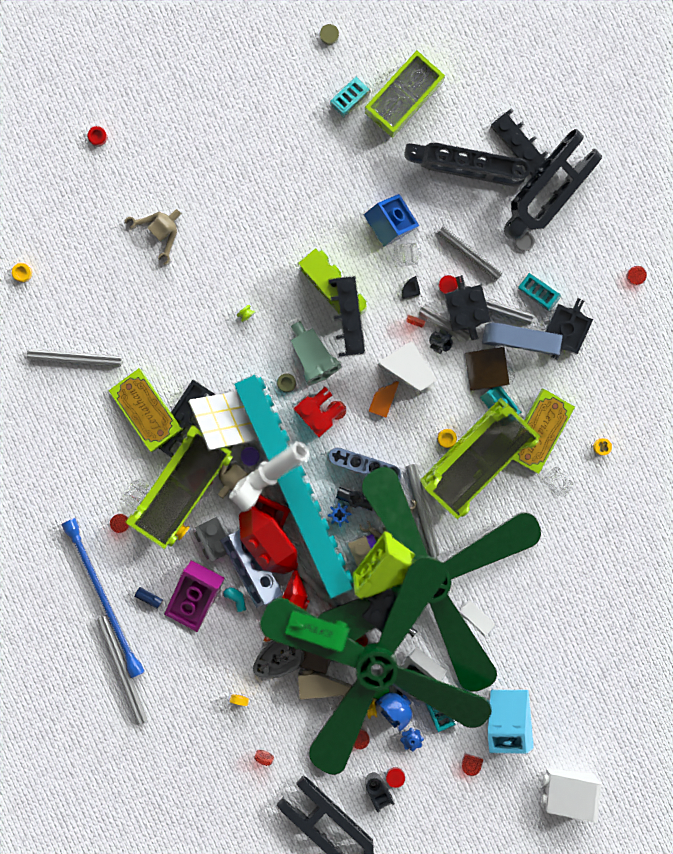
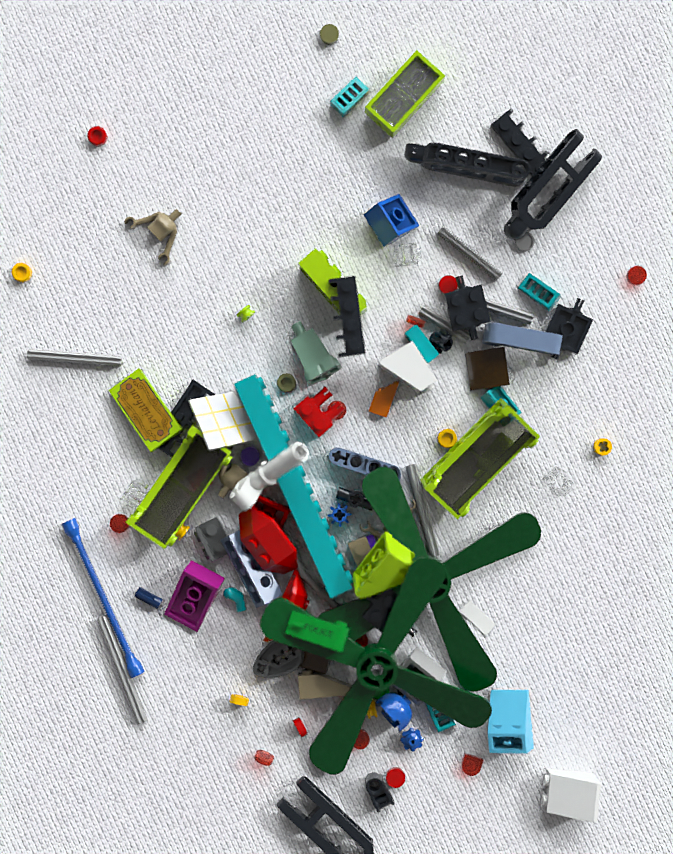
black tile [402,276,421,300] -> none
tile [510,388,575,474] -> none
none -> red tile [293,717,308,738]
none -> teal slope [404,325,439,364]

